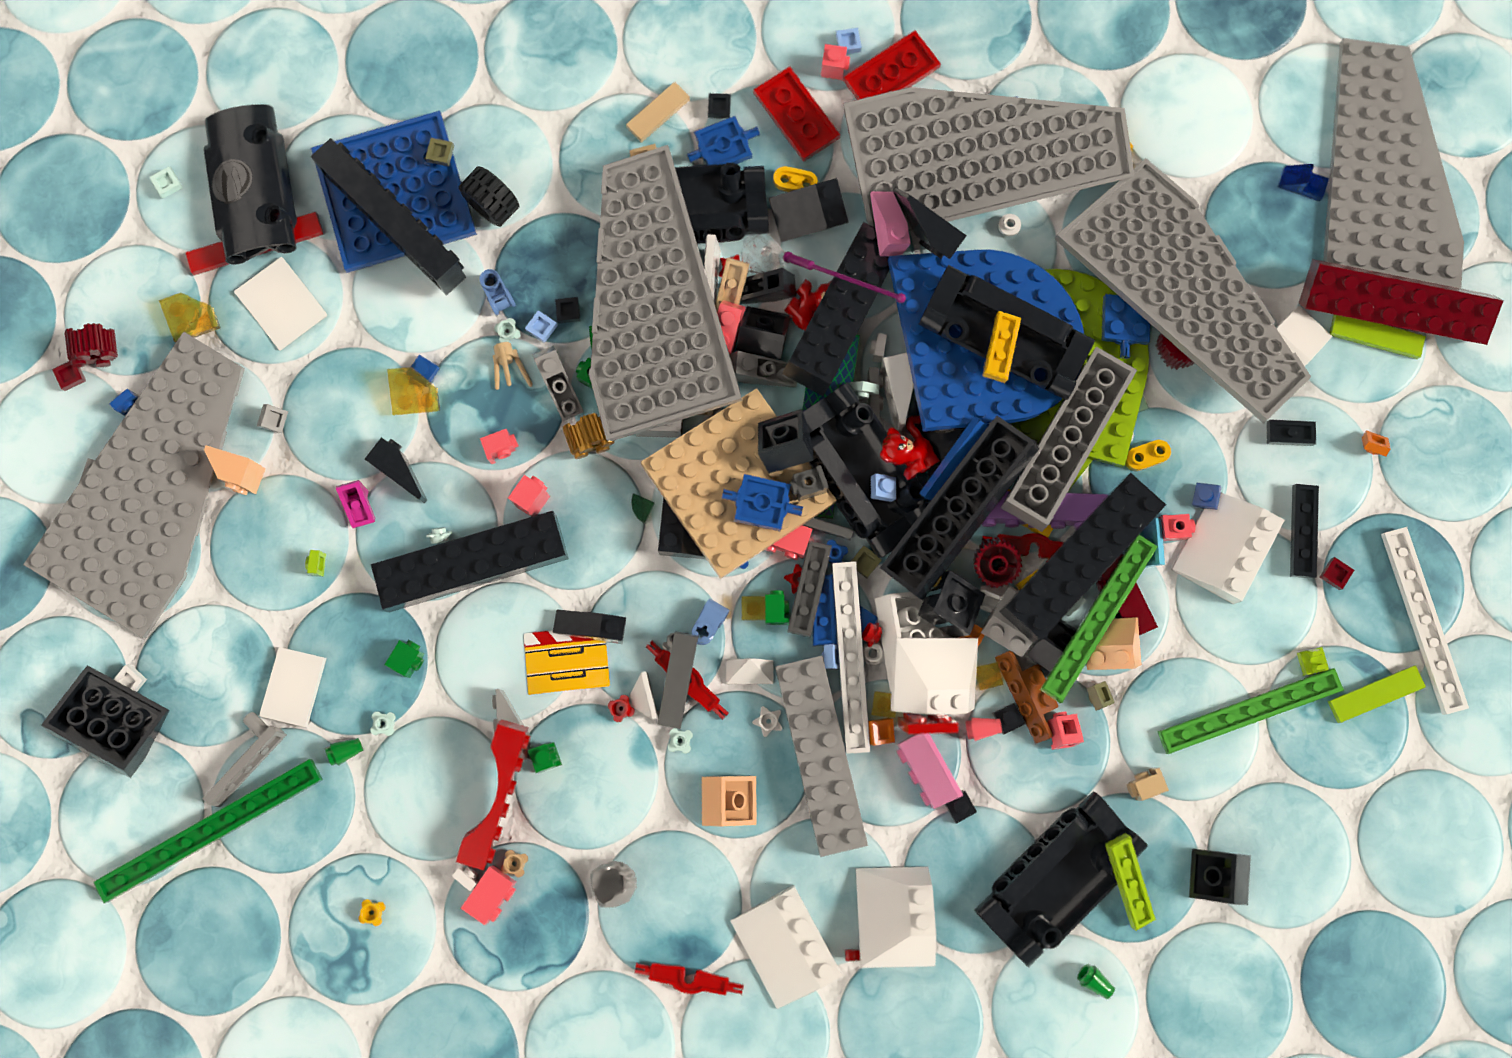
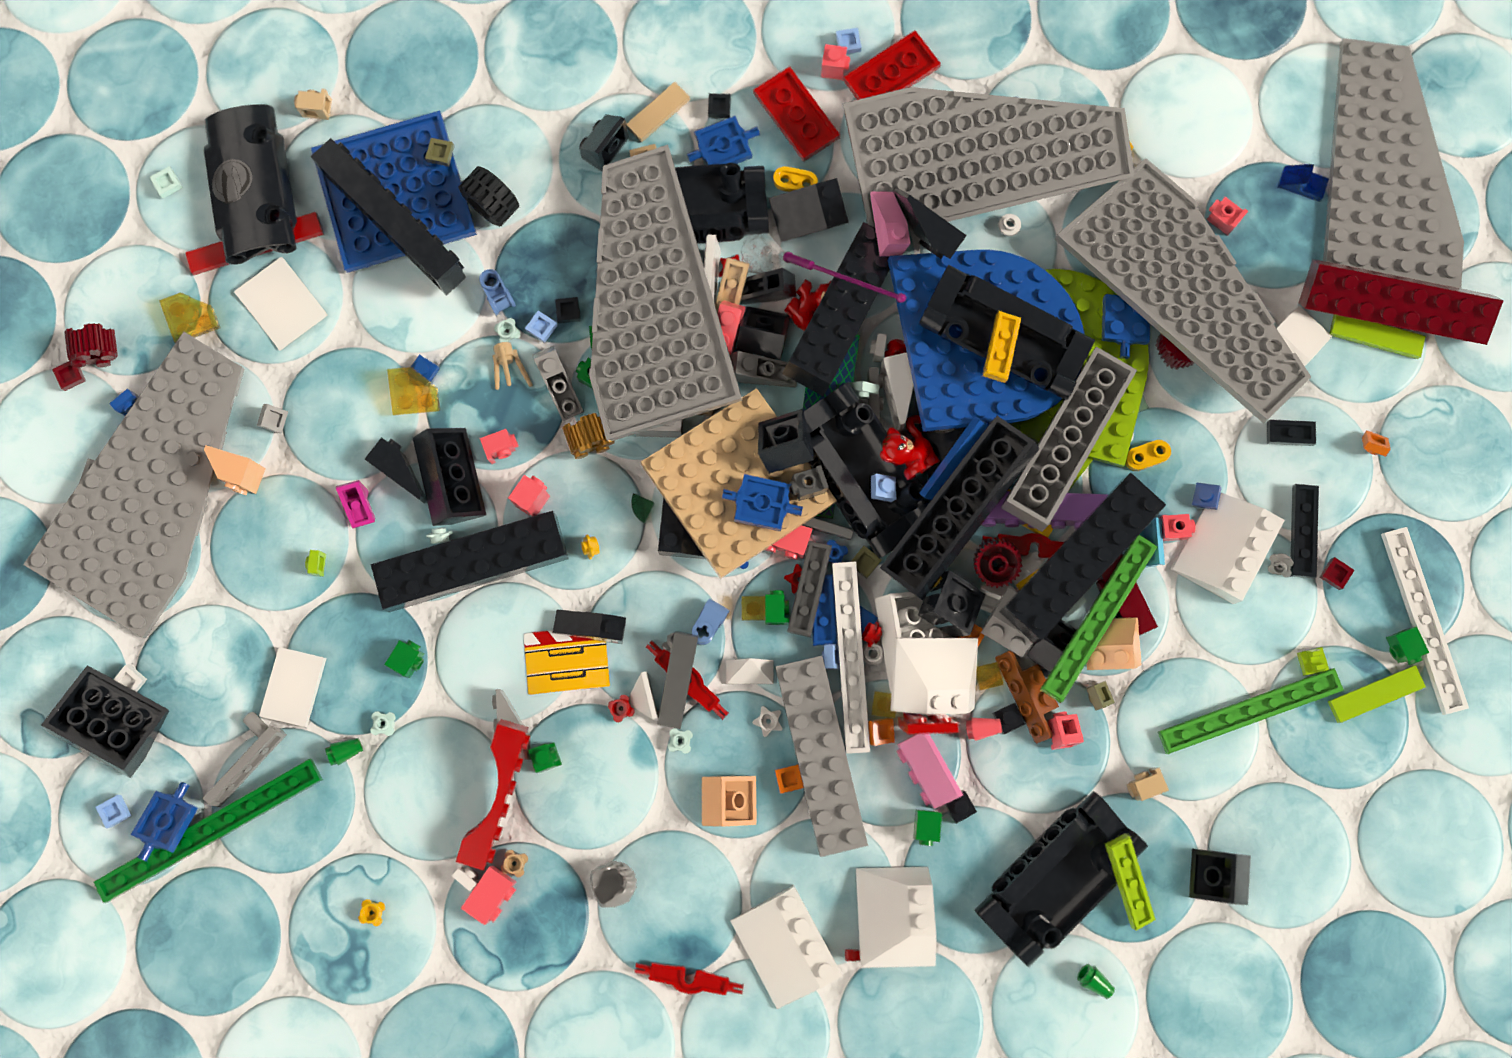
none -> light blue plate [96,795,131,828]
none -> blue plate [131,781,198,862]
none -> tan brick [294,89,332,120]
none -> black slope [412,428,487,526]
none -> black slope [579,114,629,172]
none -> yellow plate [581,534,600,560]
none -> orange plate [775,765,804,794]
none -> red plate [884,339,907,357]
none -> green brick [913,809,942,846]
none -> coral brick [1206,197,1248,236]
none -> light grey plate [1268,554,1294,577]
none -> green brick [1386,626,1429,665]

